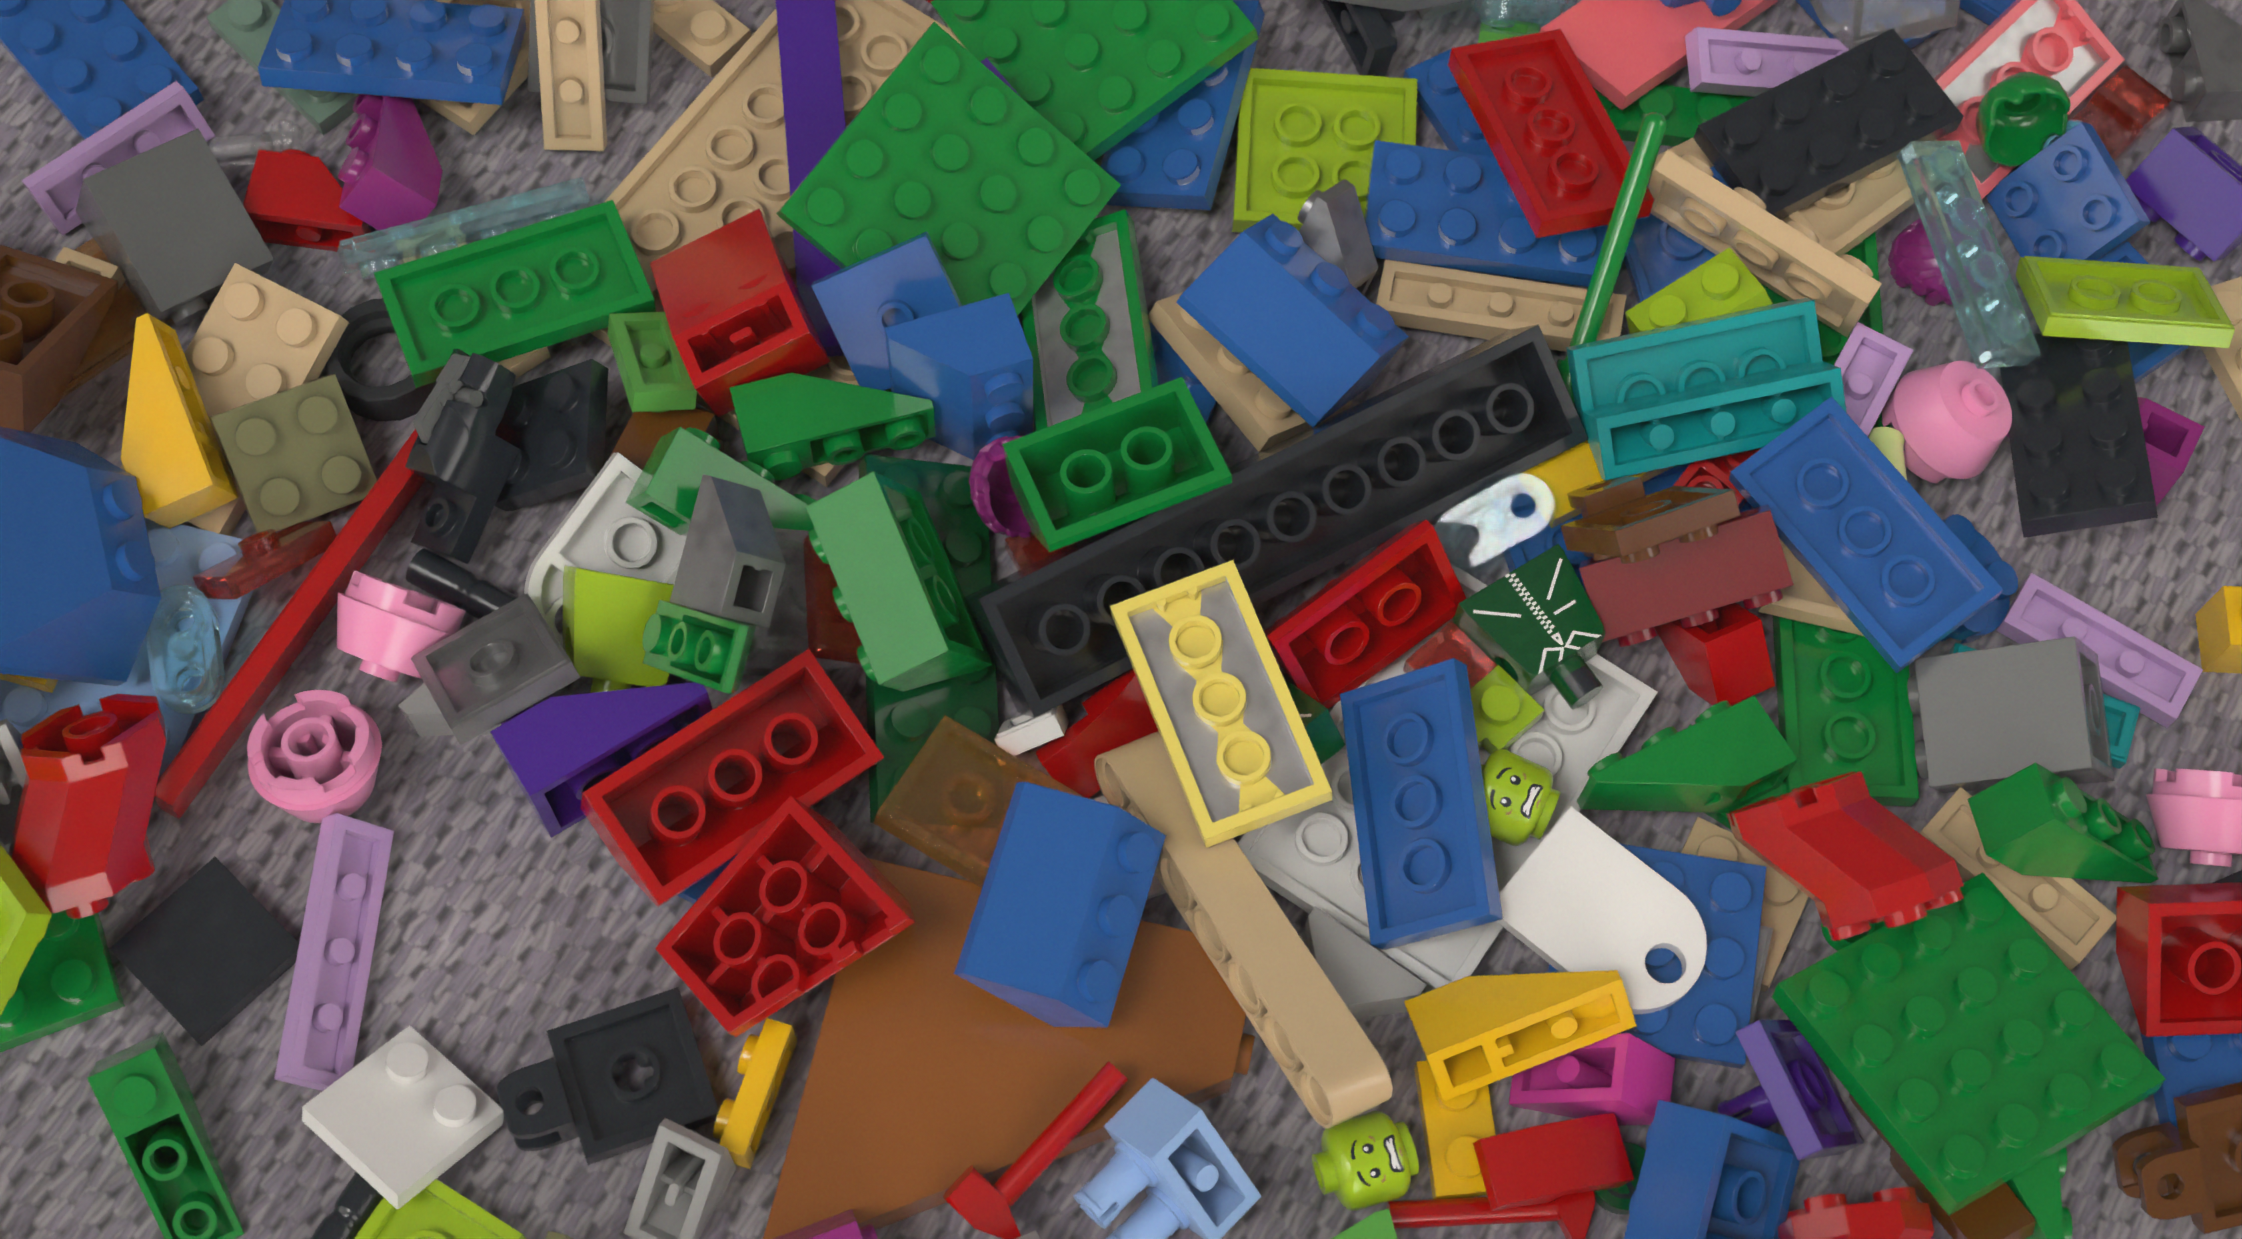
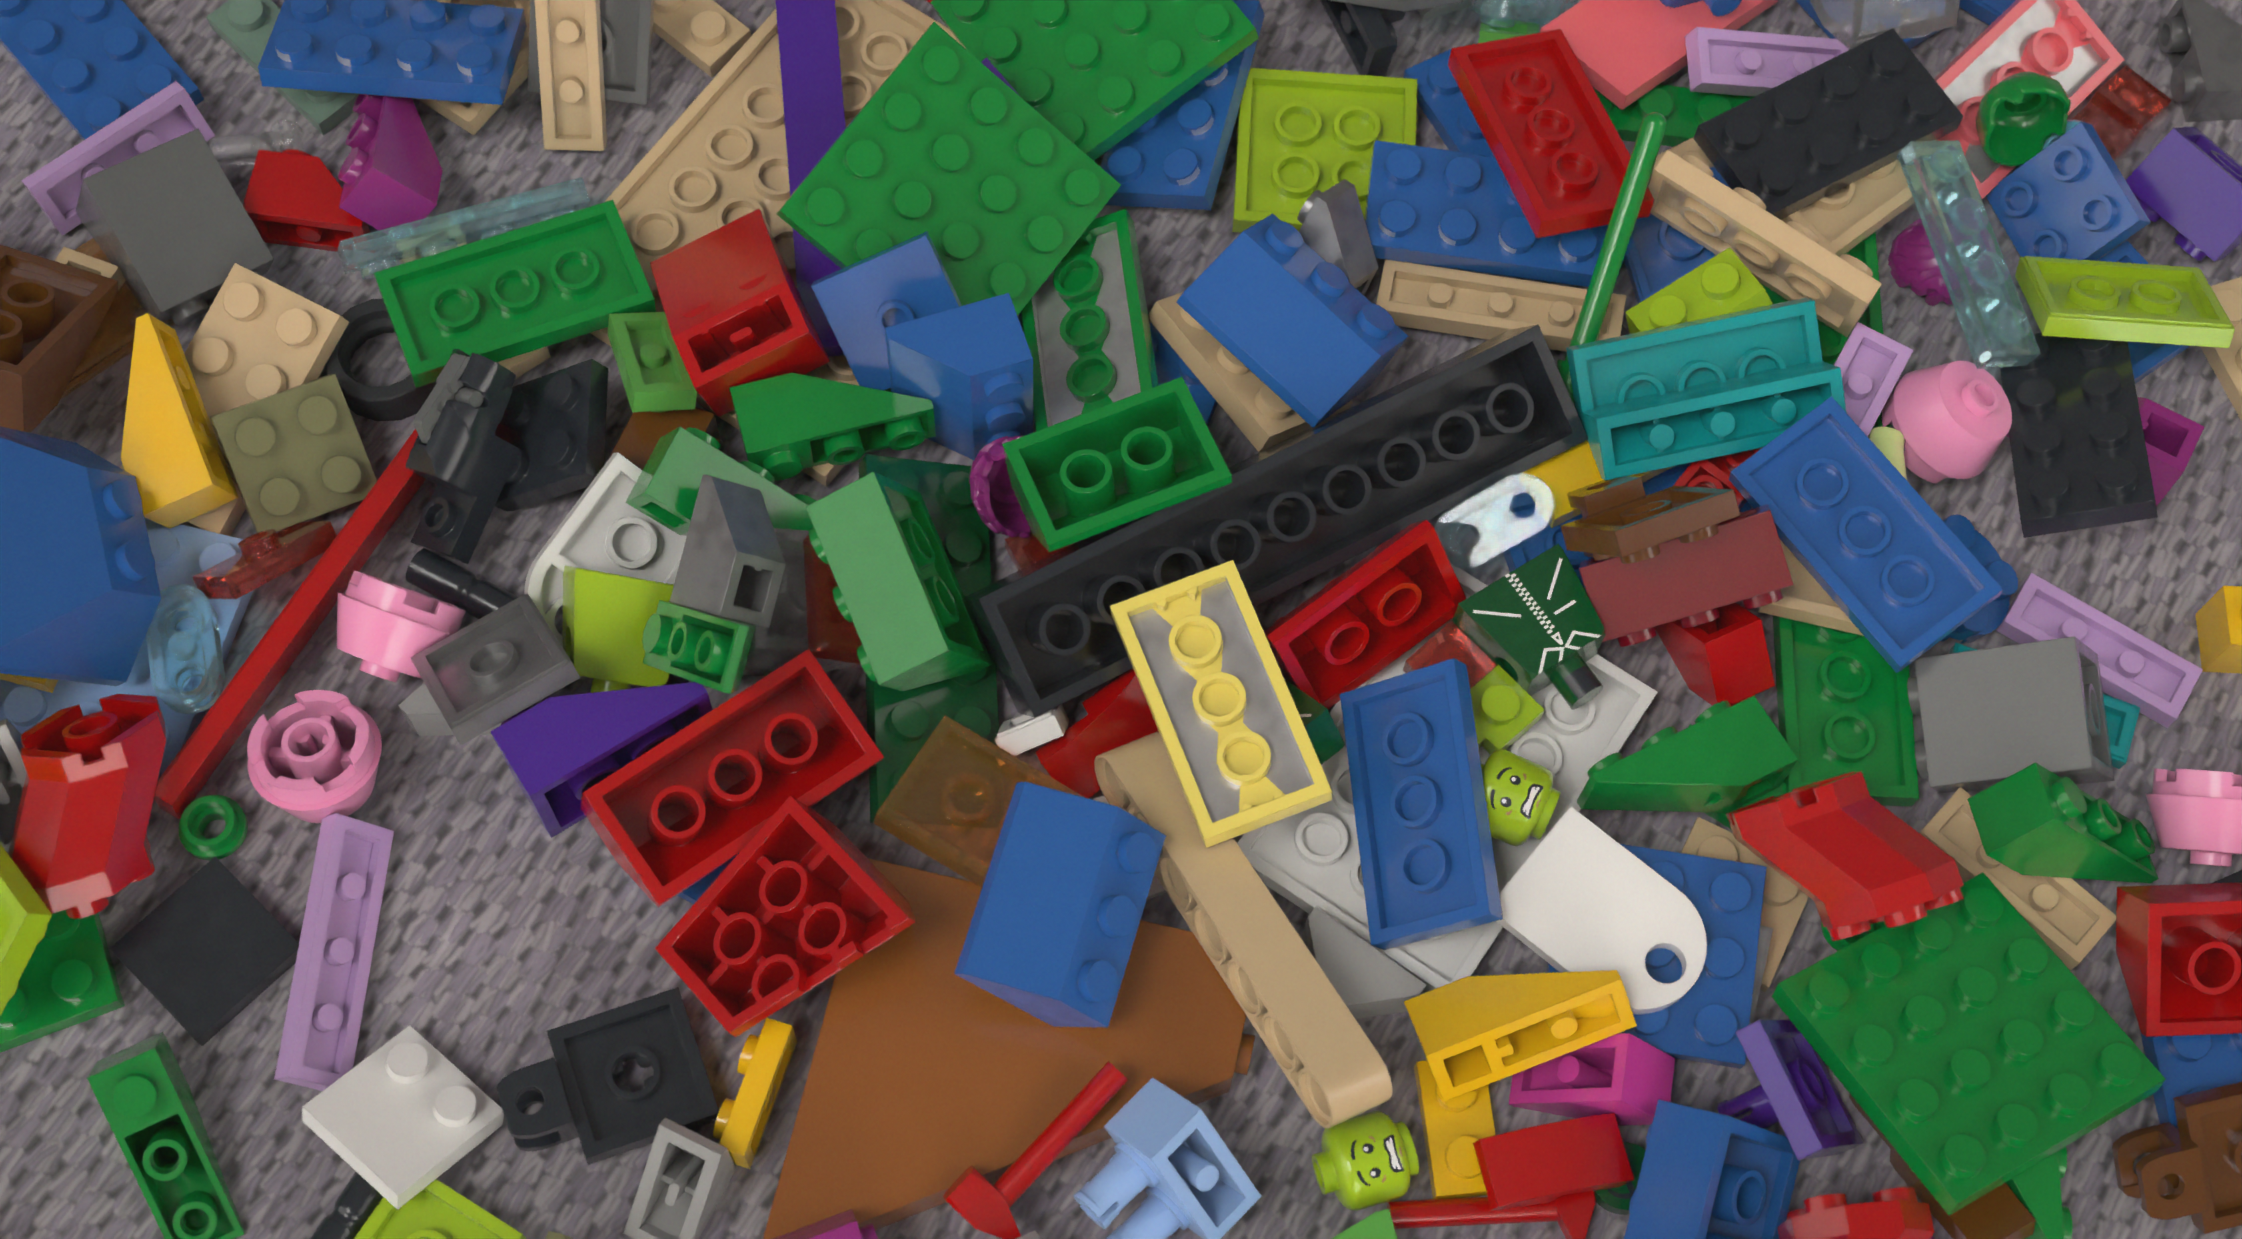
none -> green plate [178,795,248,861]

